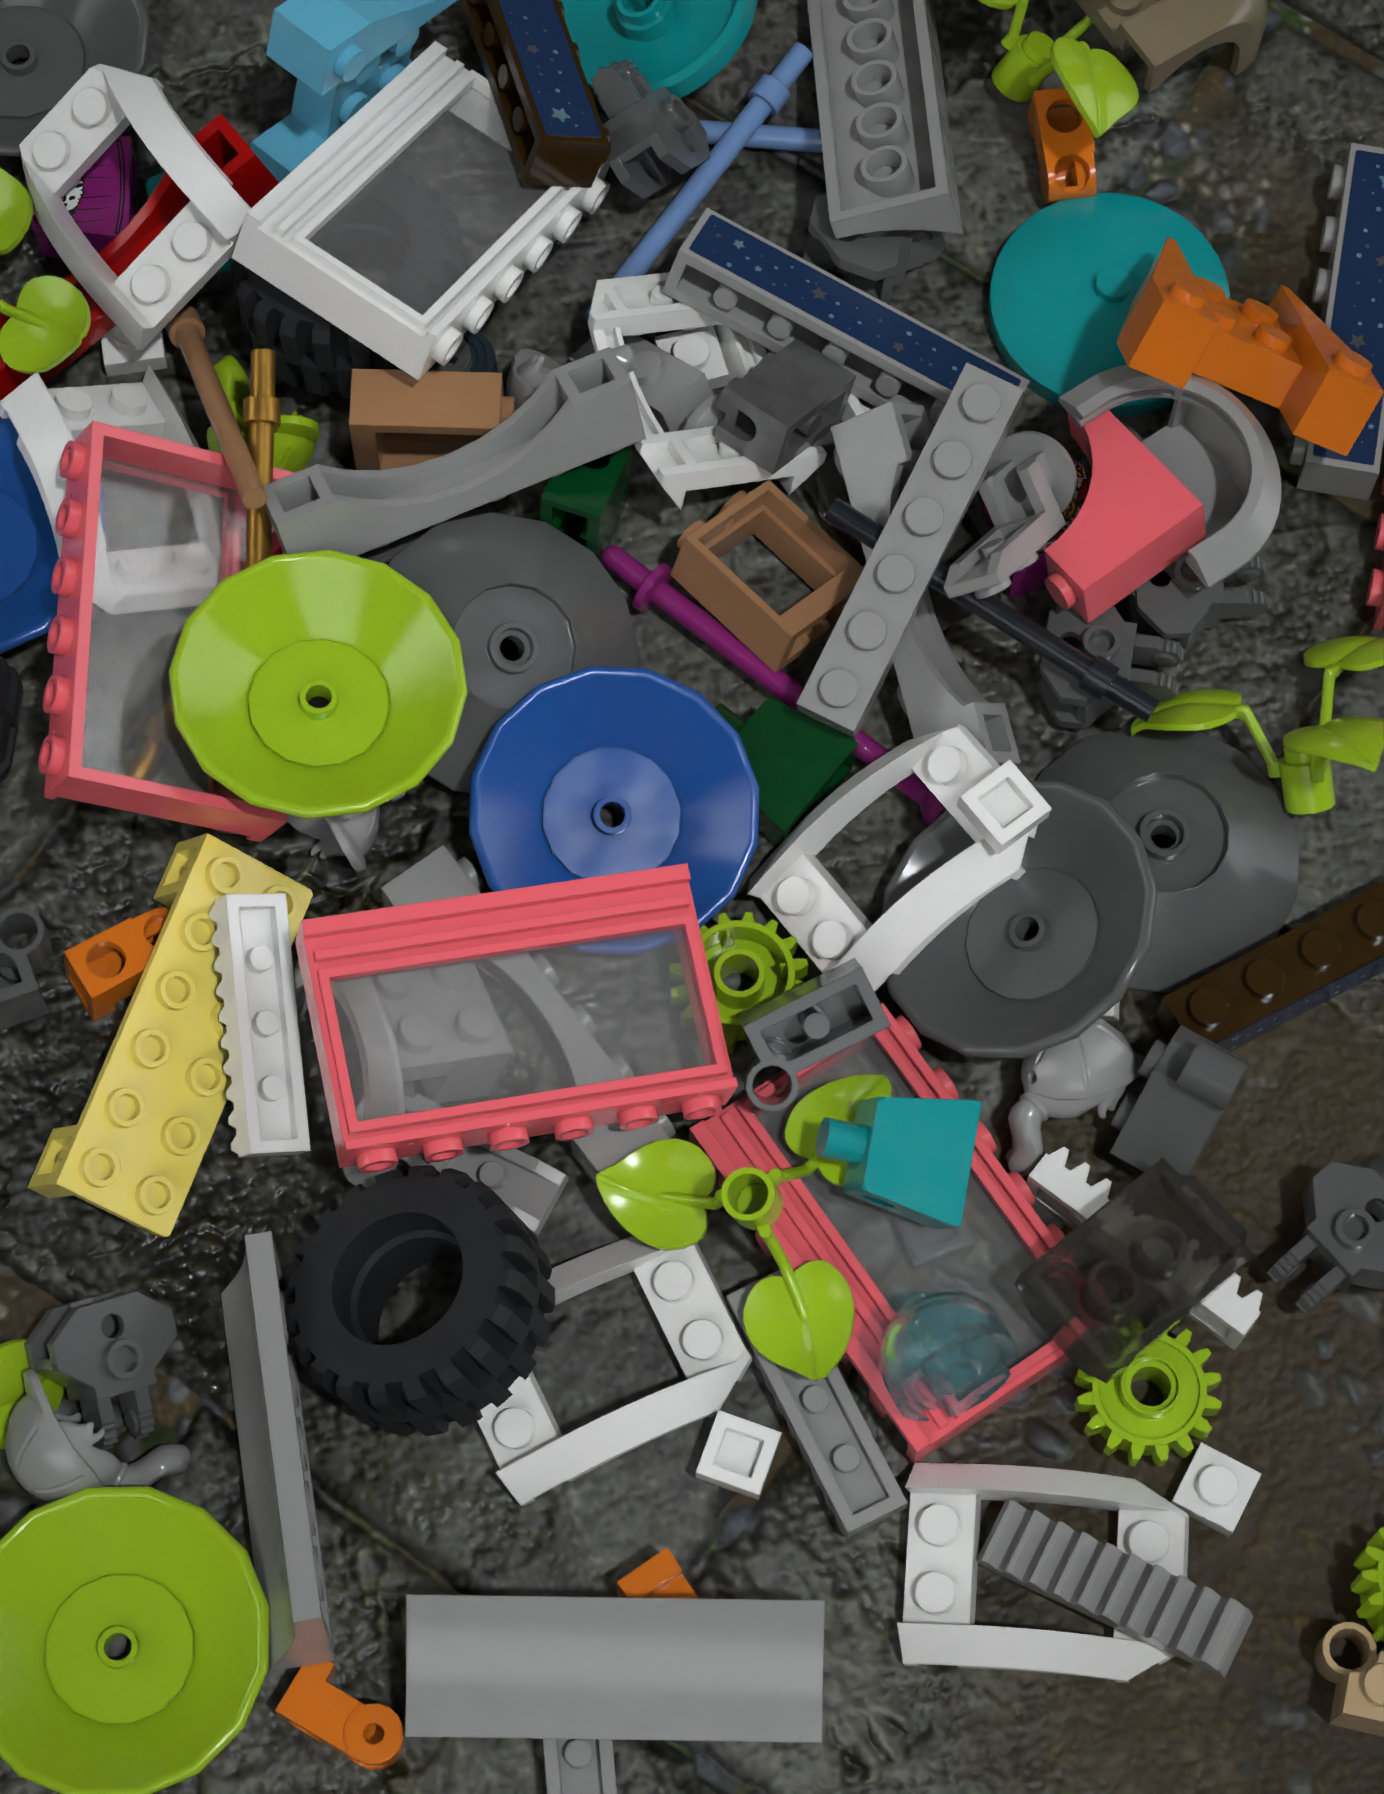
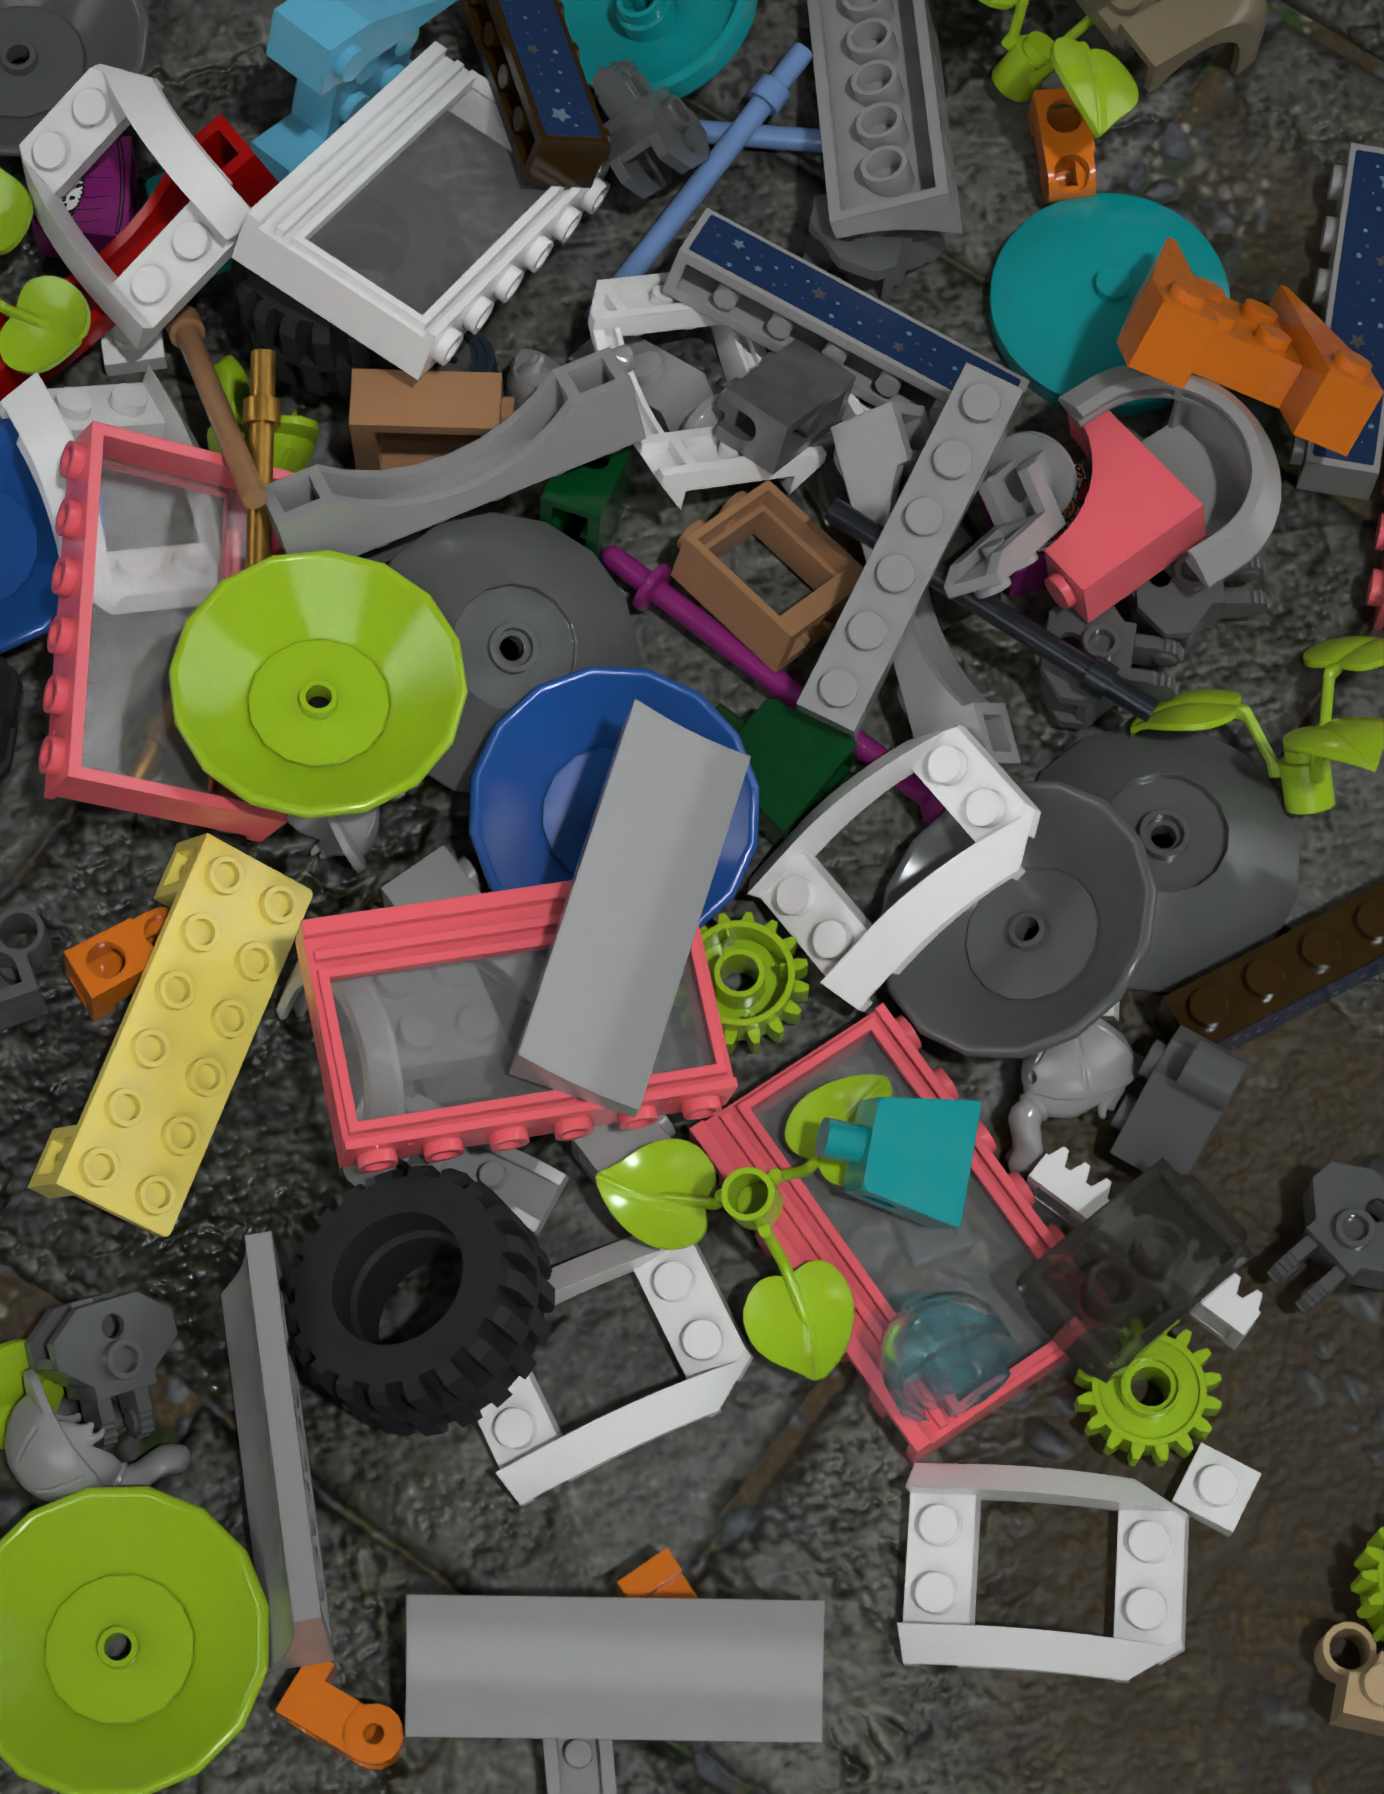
white gear [209,893,311,1158] -> none
white plate [654,326,729,390] -> none
white plate [696,1410,782,1500] -> none
light grey gear [726,1270,908,1538] -> none
dark grey hinge [738,958,891,1112] -> none
white plate [957,760,1052,854] -> none
light grey gear [977,1499,1254,1678] -> none
none -> light grey arch [508,699,751,1117]

